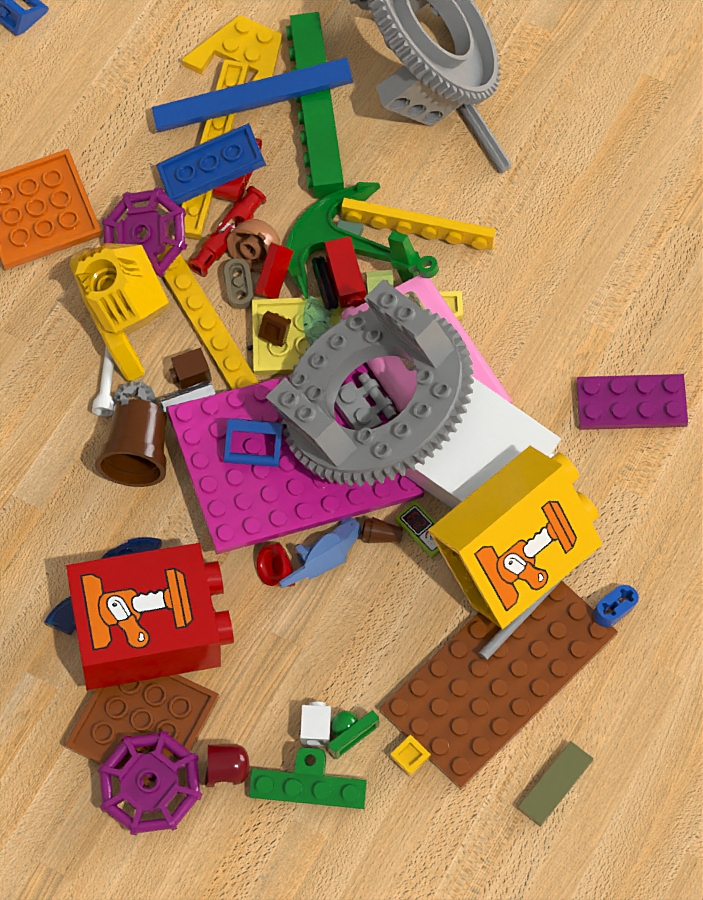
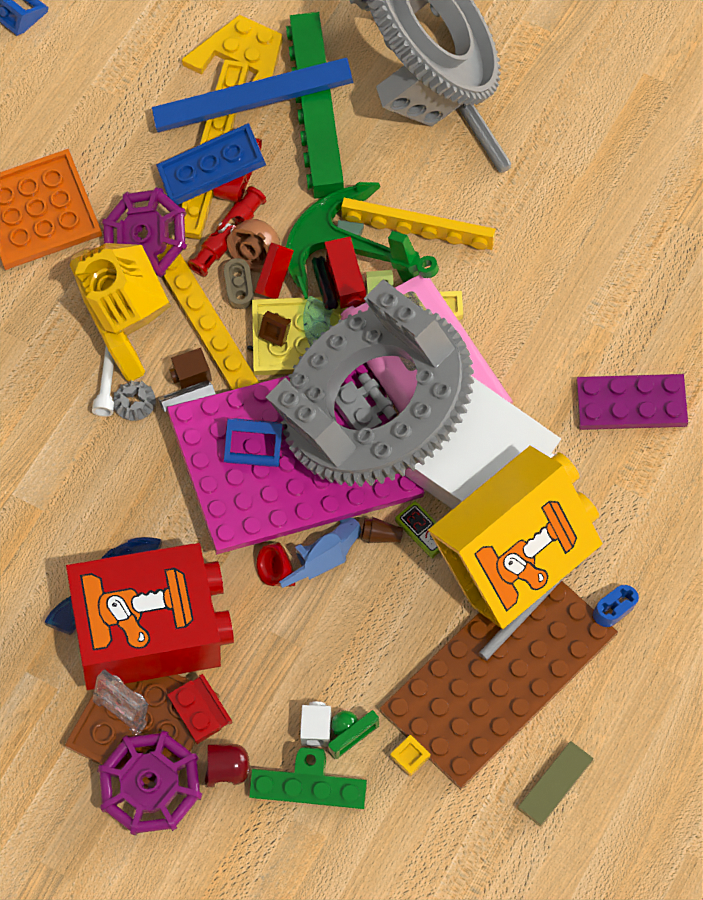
reddish brown piece [95,399,167,487] -> none
none -> clear plate [93,670,148,735]
none -> red plate [167,673,232,744]

